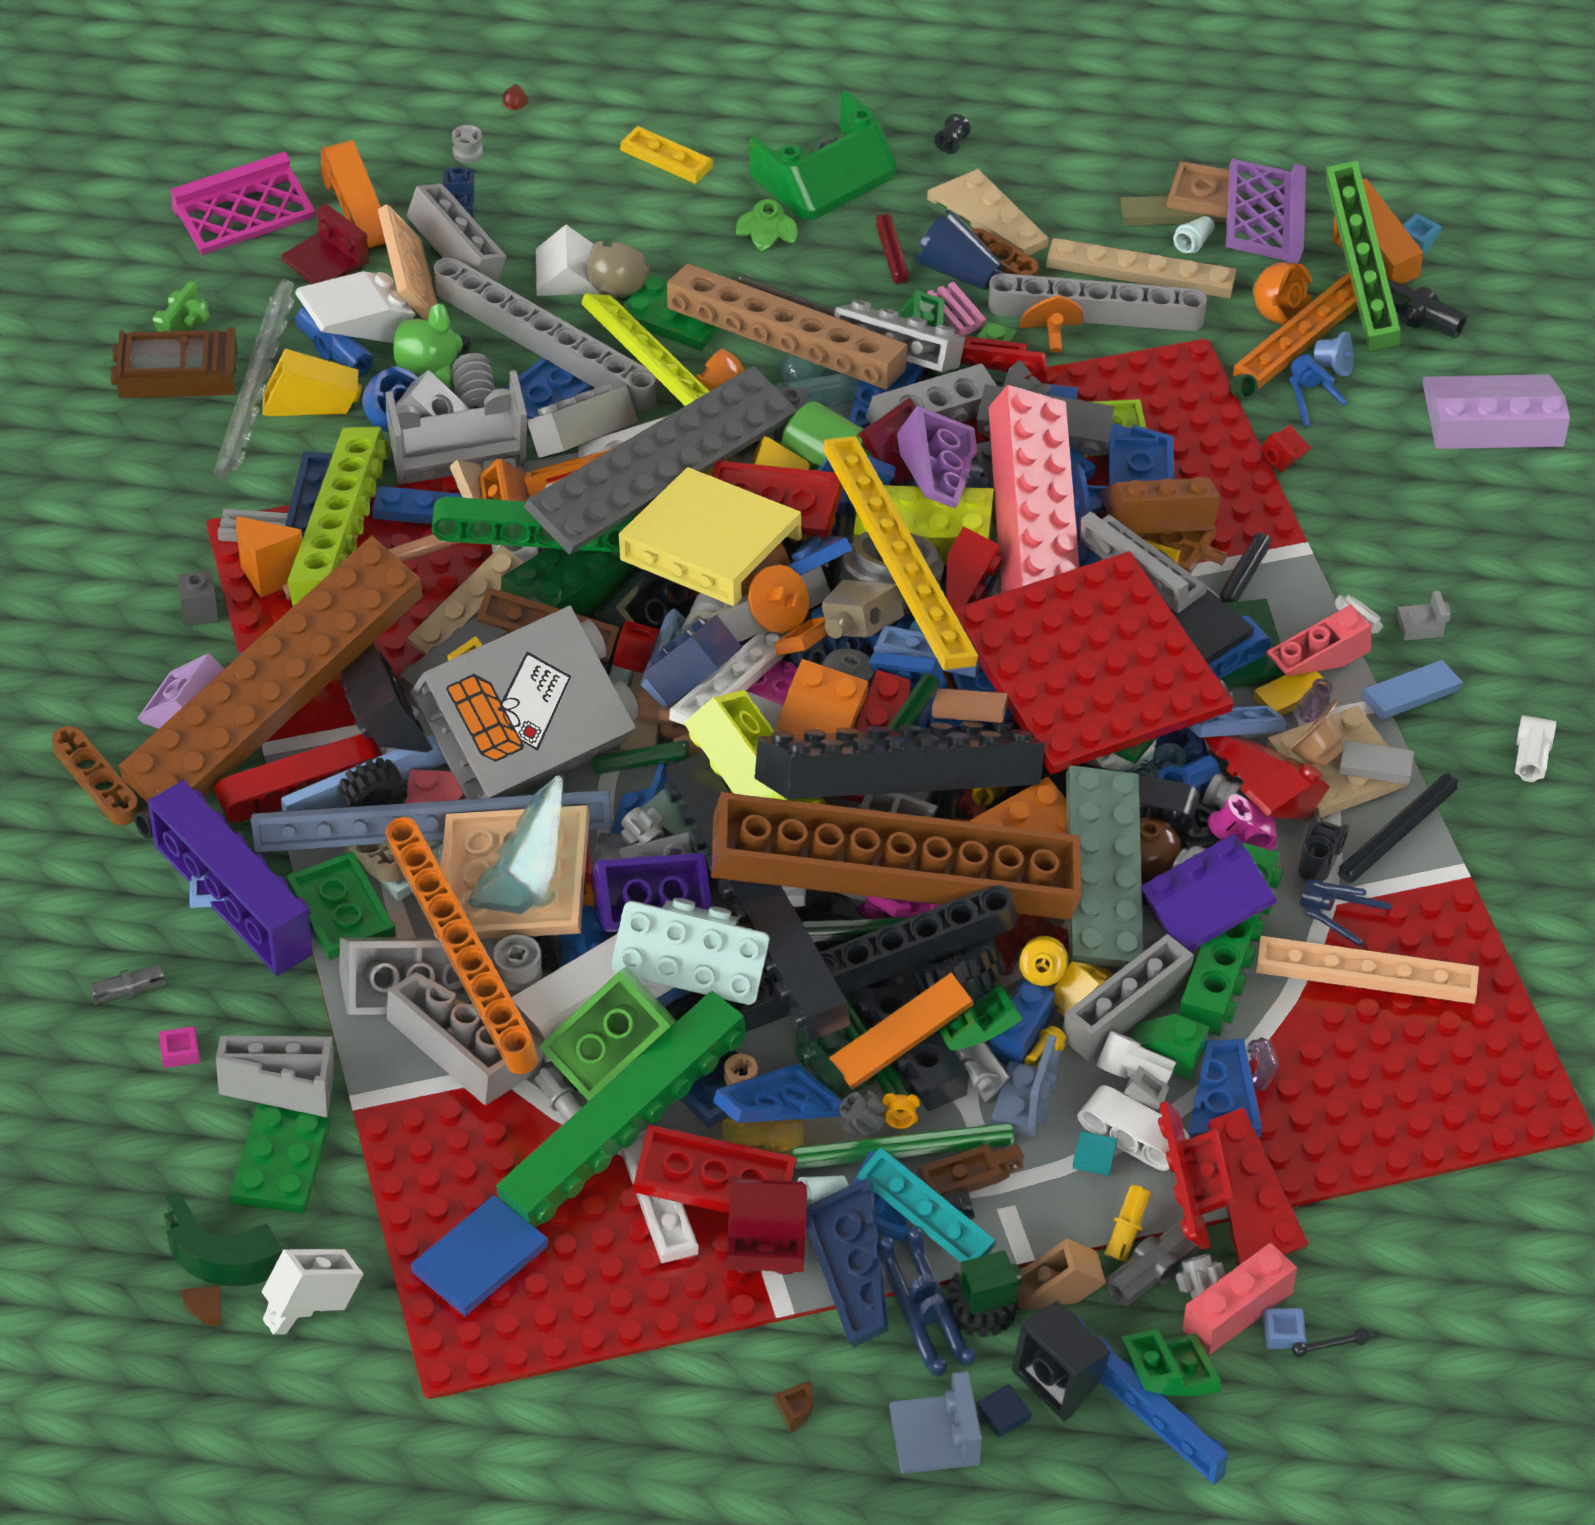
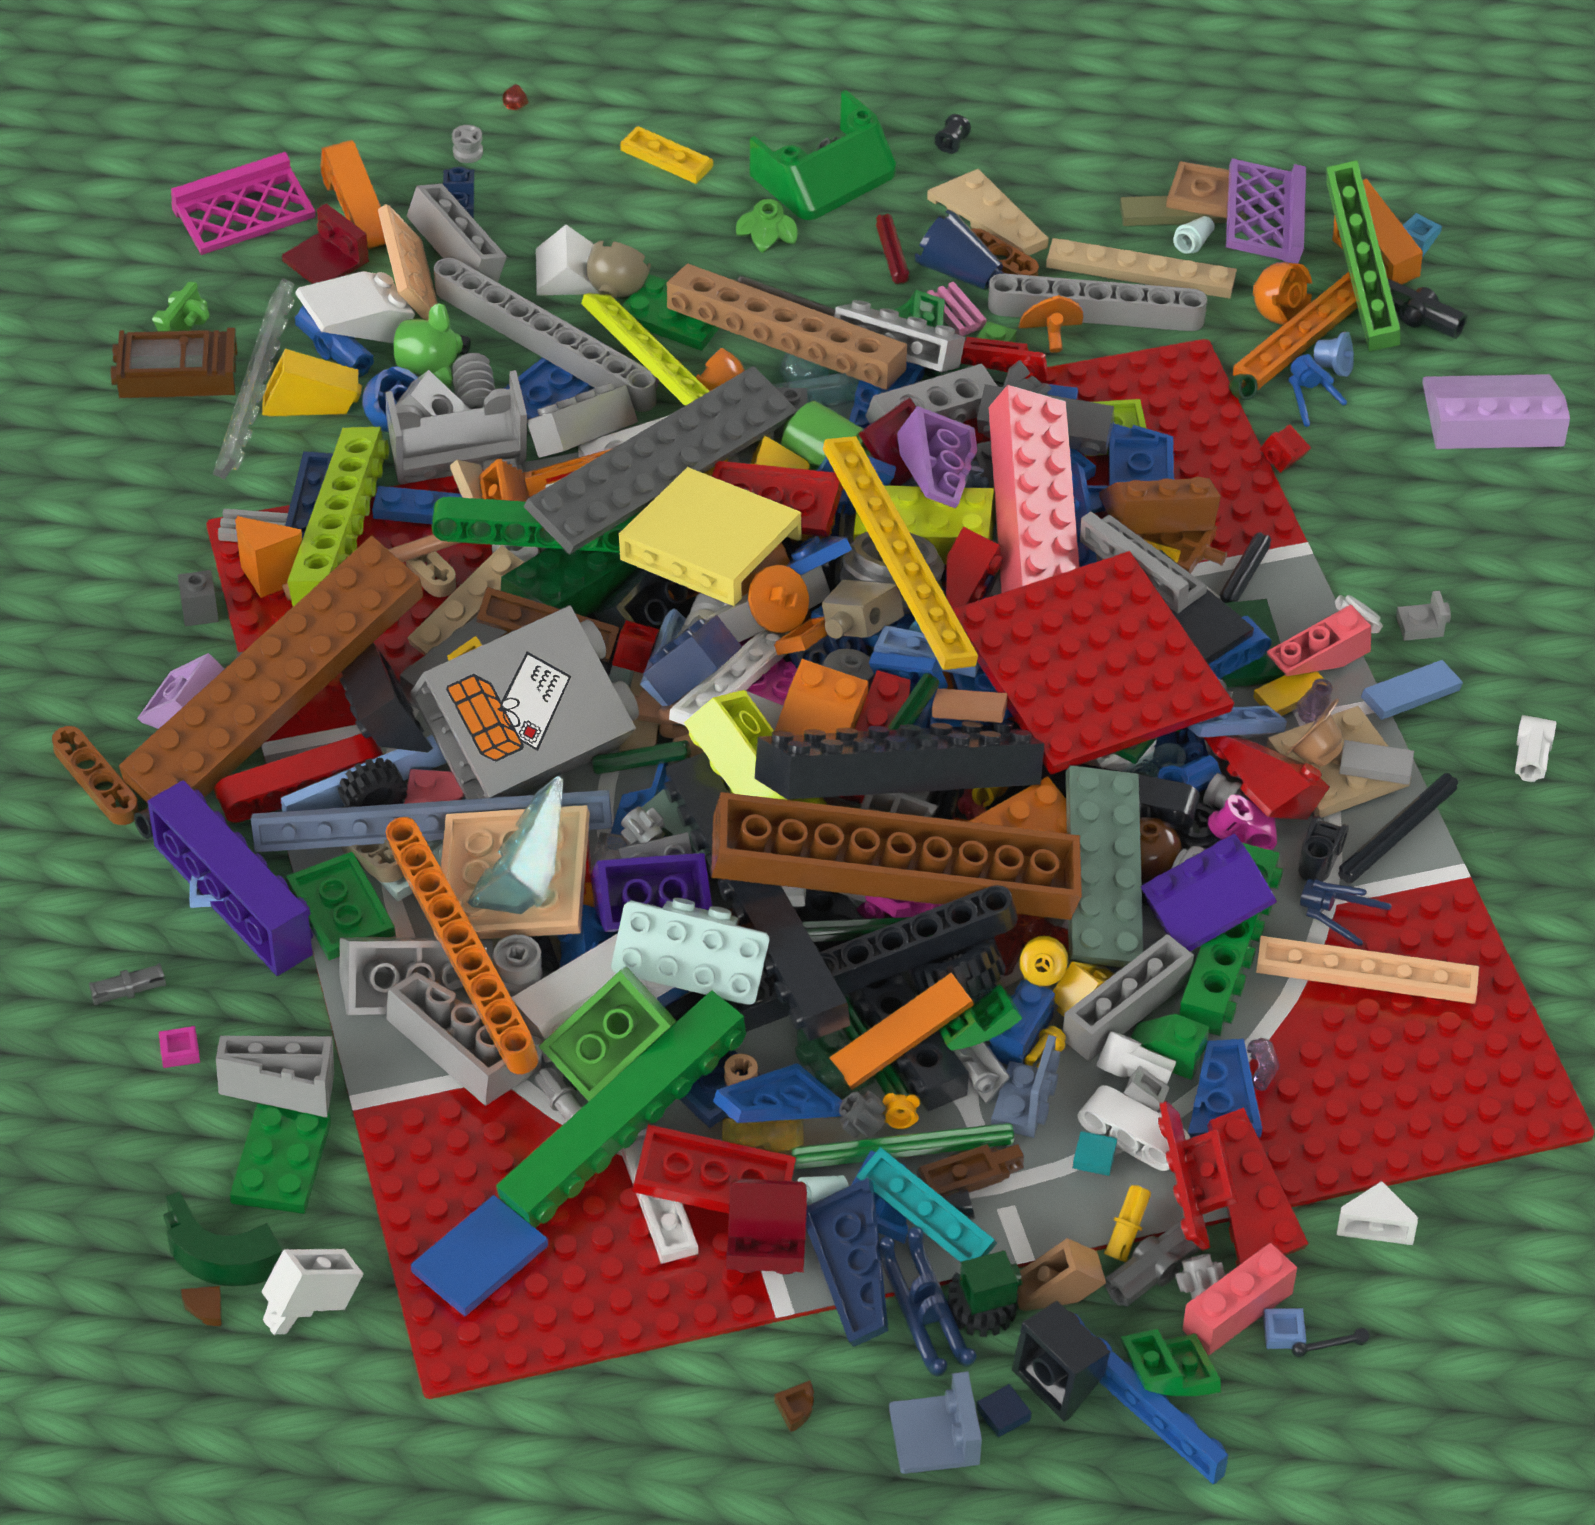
none -> tan beam [406,551,456,597]
none -> white slope [1337,1181,1418,1245]

